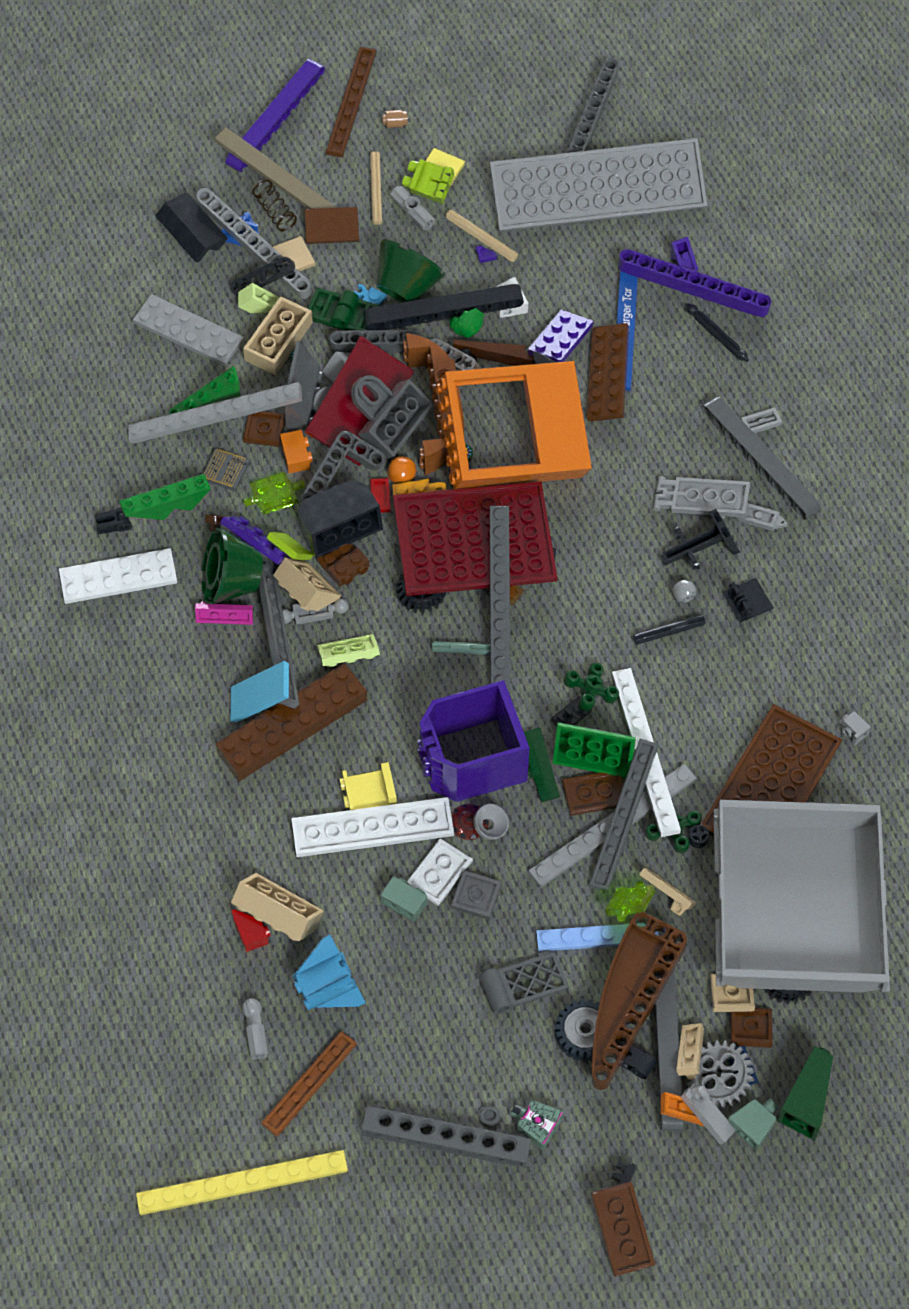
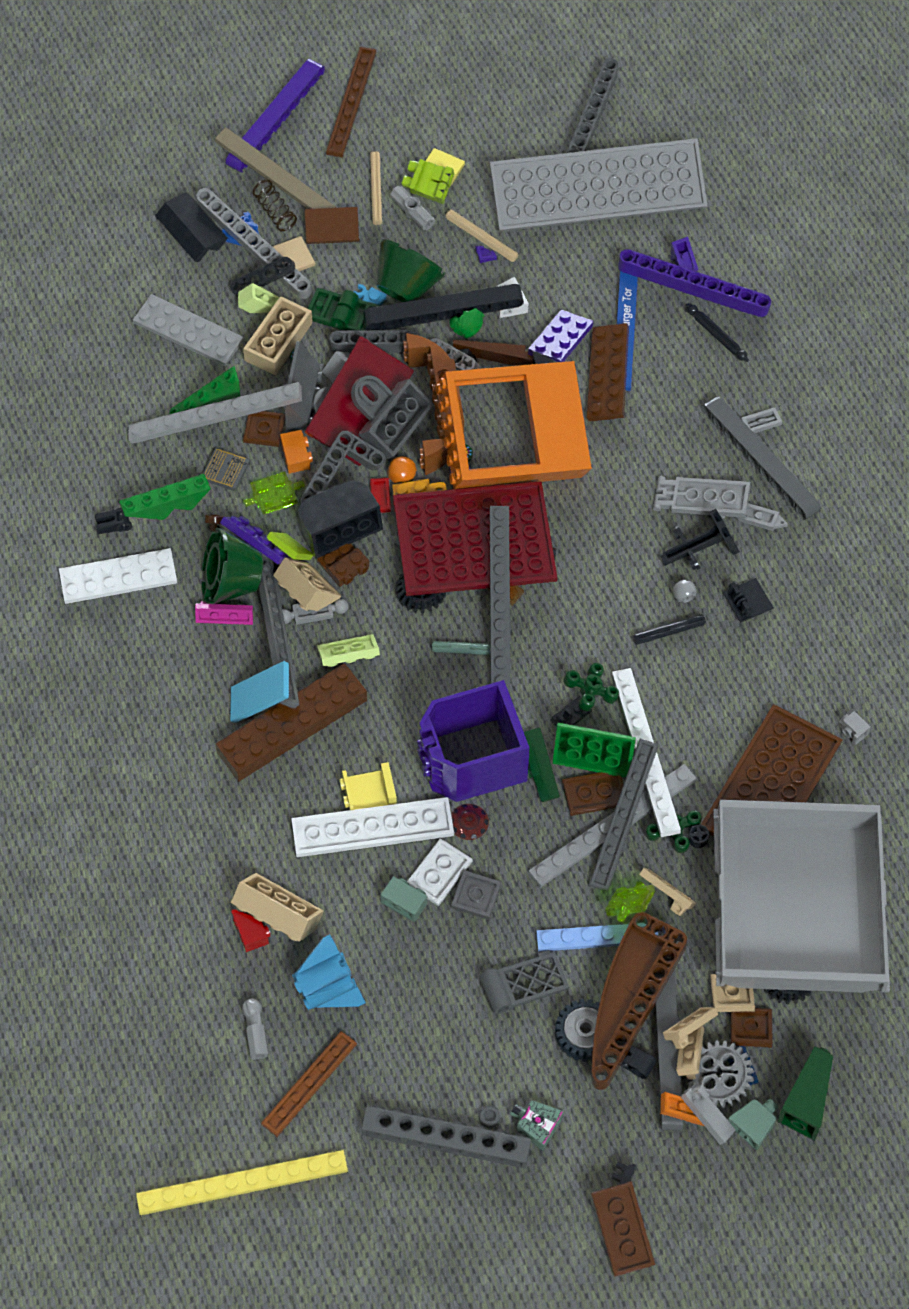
medium nougat brick [382,110,407,128] -> none
light grey piece [474,804,509,840] -> none
none -> tan hinge [663,1007,718,1049]

